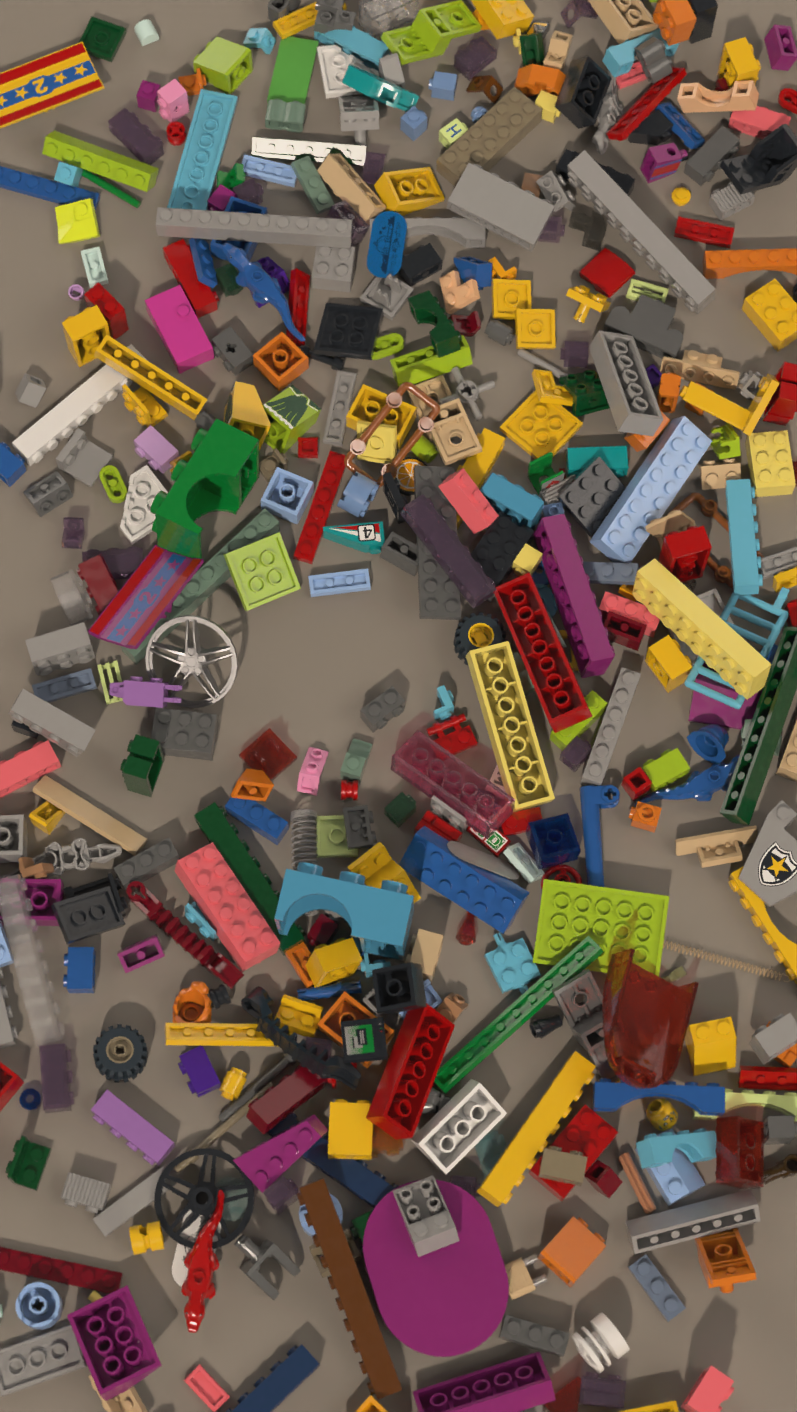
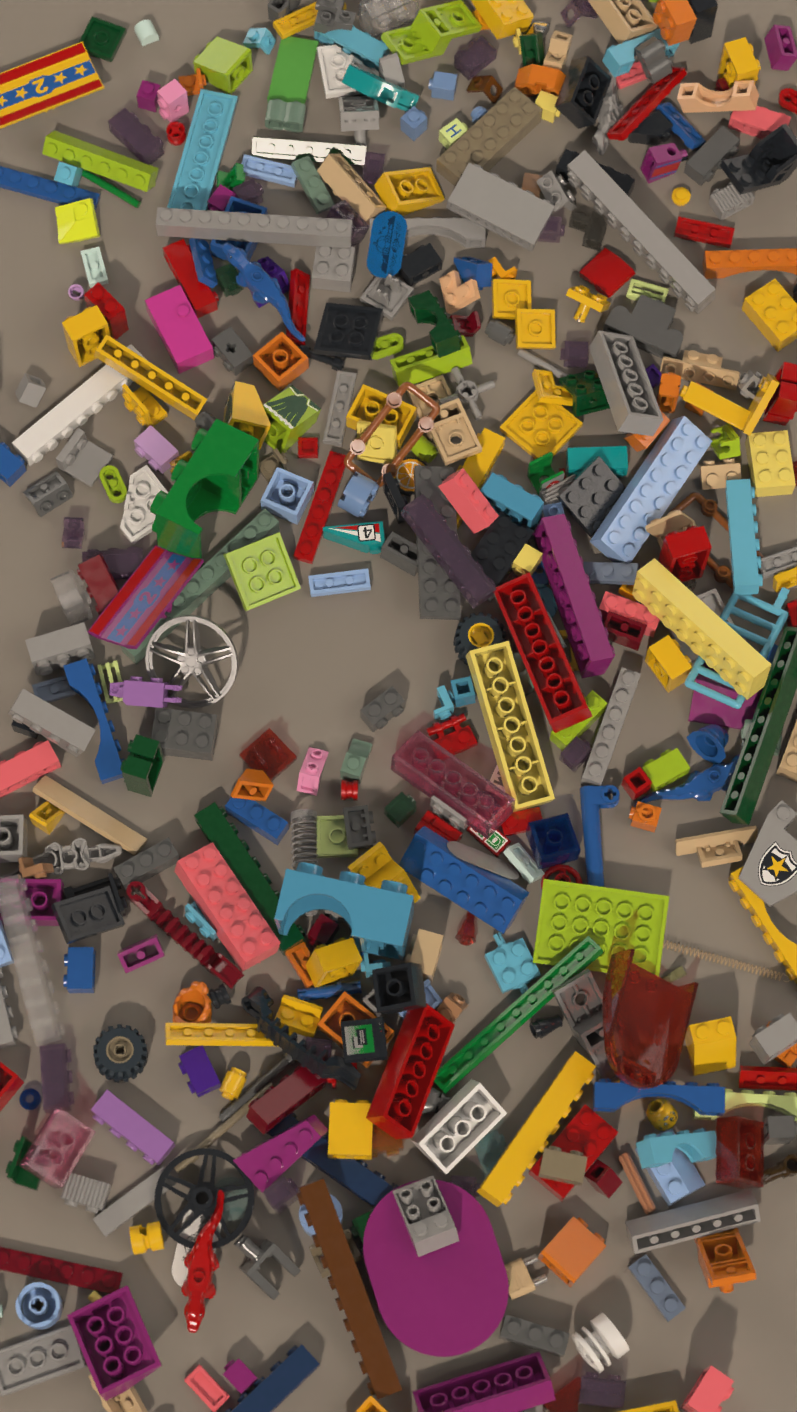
none -> clear pink brick [19,1108,96,1188]
none -> blue arch [63,658,124,784]
none -> magenta brick [223,1358,258,1395]
none -> dark azure brick [451,676,475,707]

